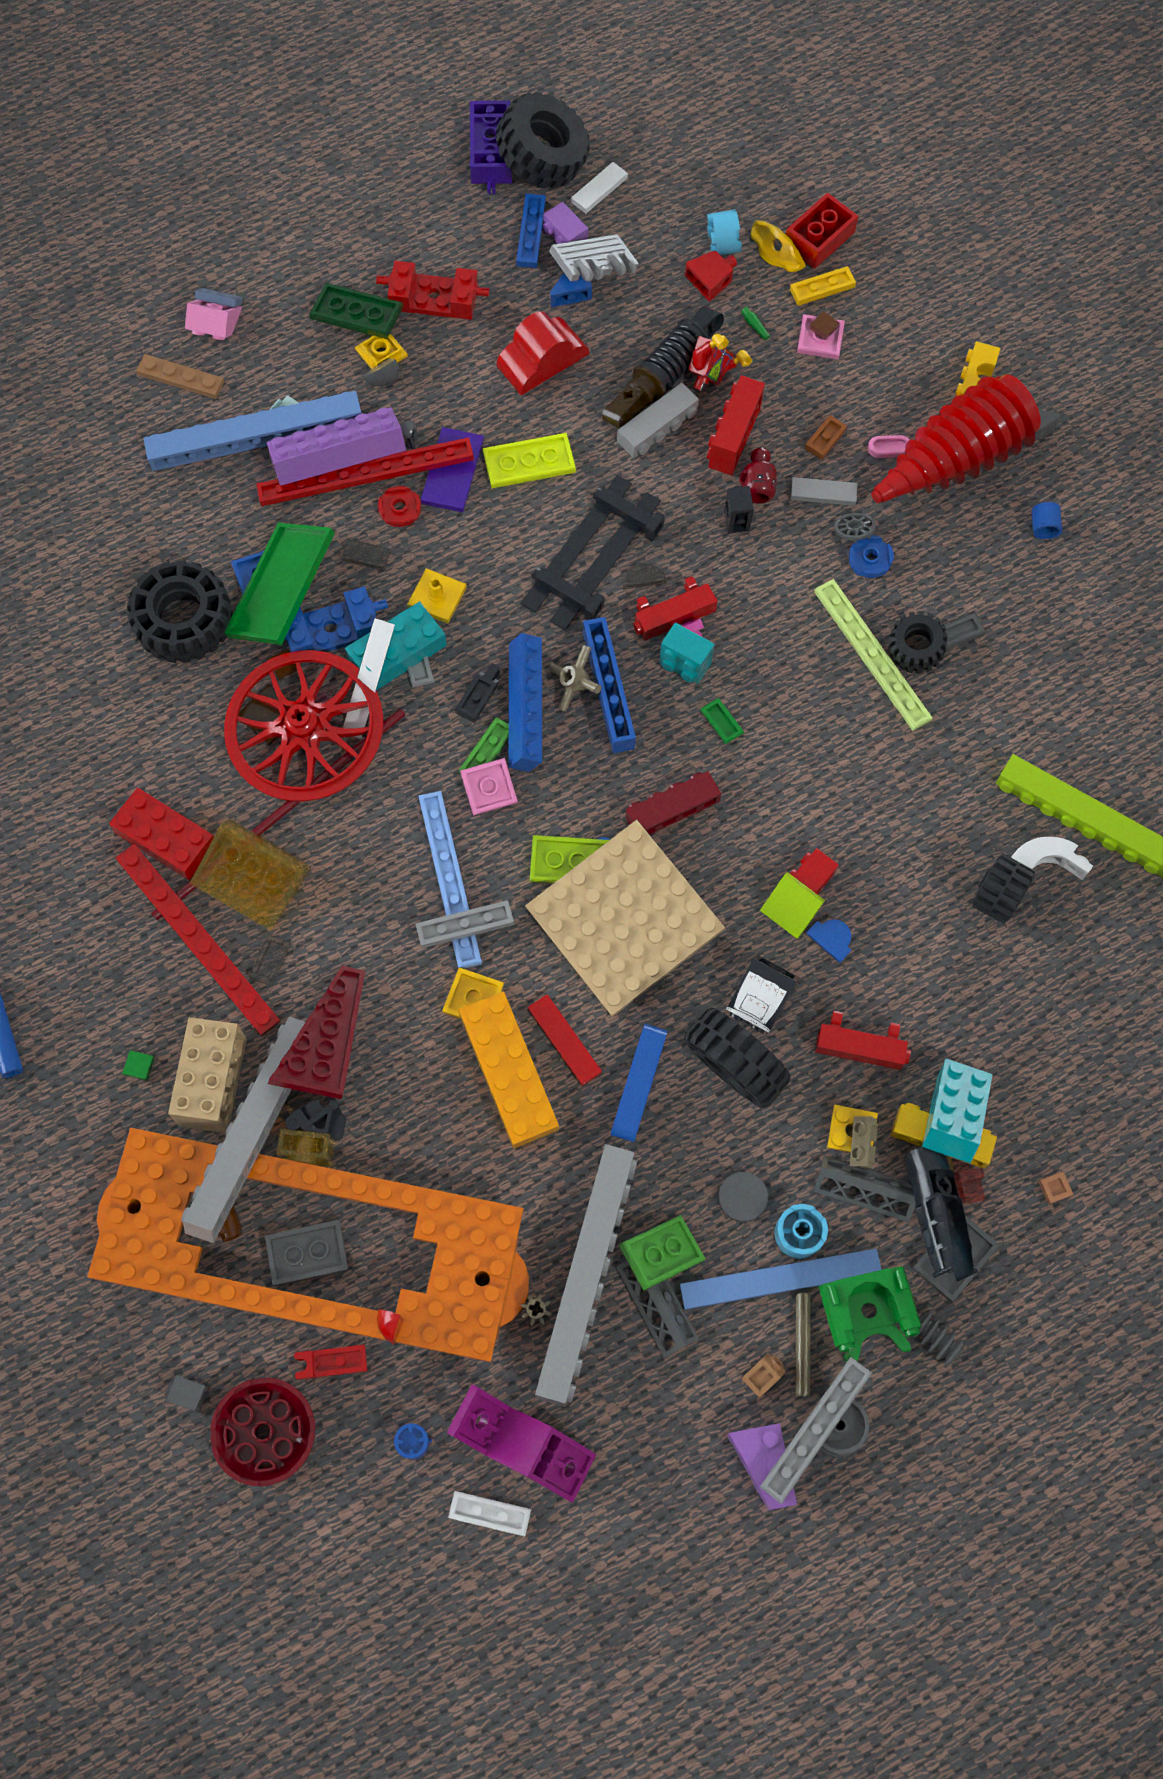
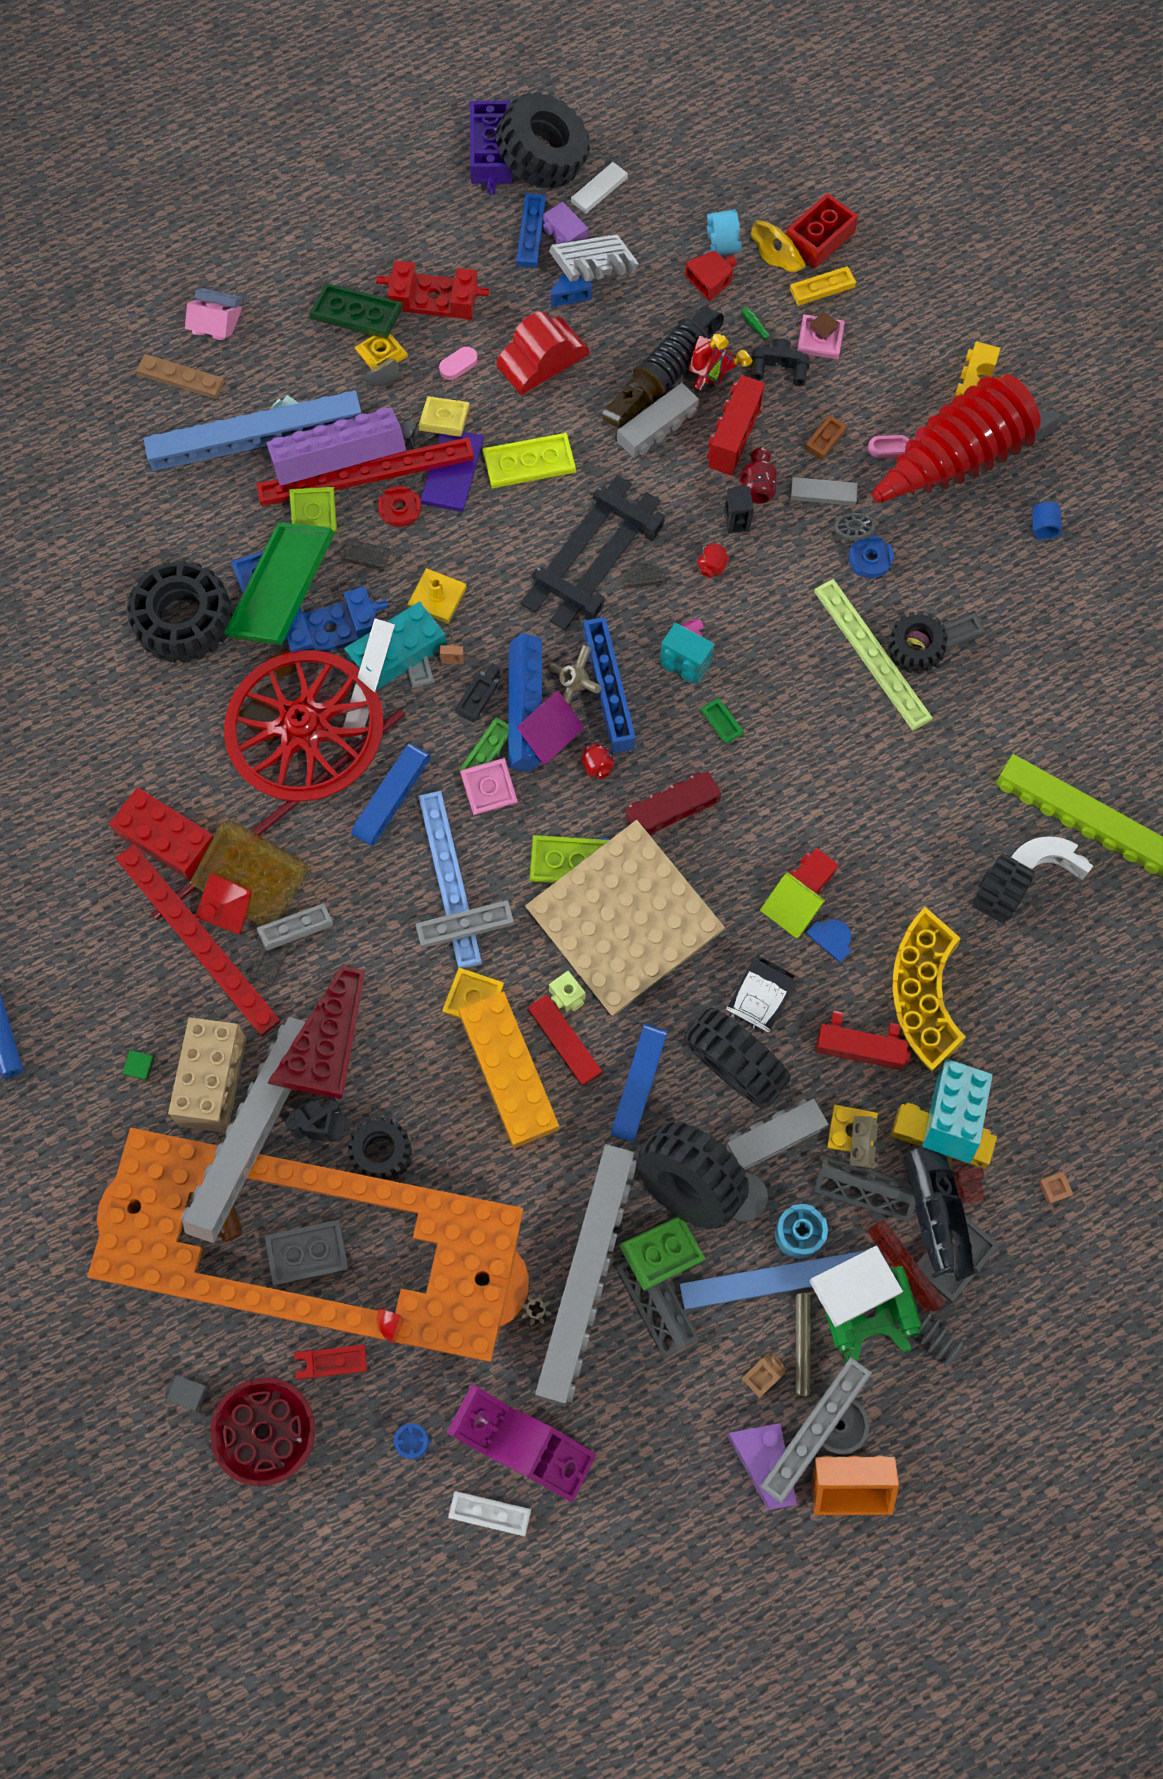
clear yellow brick [276,1129,335,1167] -> none
red brick [633,576,718,641] -> none
none -> red plate [195,872,252,934]
none -> light grey tile [257,903,333,951]
none -> lime tile [289,487,337,532]
none -> black tyre [347,1117,412,1181]
none -> blue beam [351,743,431,846]
none -> light yellow tile [419,396,469,437]
none -> bright pink tile [439,347,478,380]
none -> nougat plate [440,644,464,664]
none -> magenta tile [517,691,584,765]
none -> yellowish green brick [549,971,586,1013]
none -> red head [581,744,615,779]
none -> black tyre [636,1122,749,1230]
none -> red head [697,543,729,578]
none -> light grey brick [726,1099,828,1170]
none -> black connector [751,338,810,387]
none -> white tile [809,1246,903,1328]
none -> orange piece [811,1456,899,1515]
none -> clear red tile [868,1219,945,1312]
none -> yellow brick [893,907,966,1072]
none -> tile [906,631,930,650]

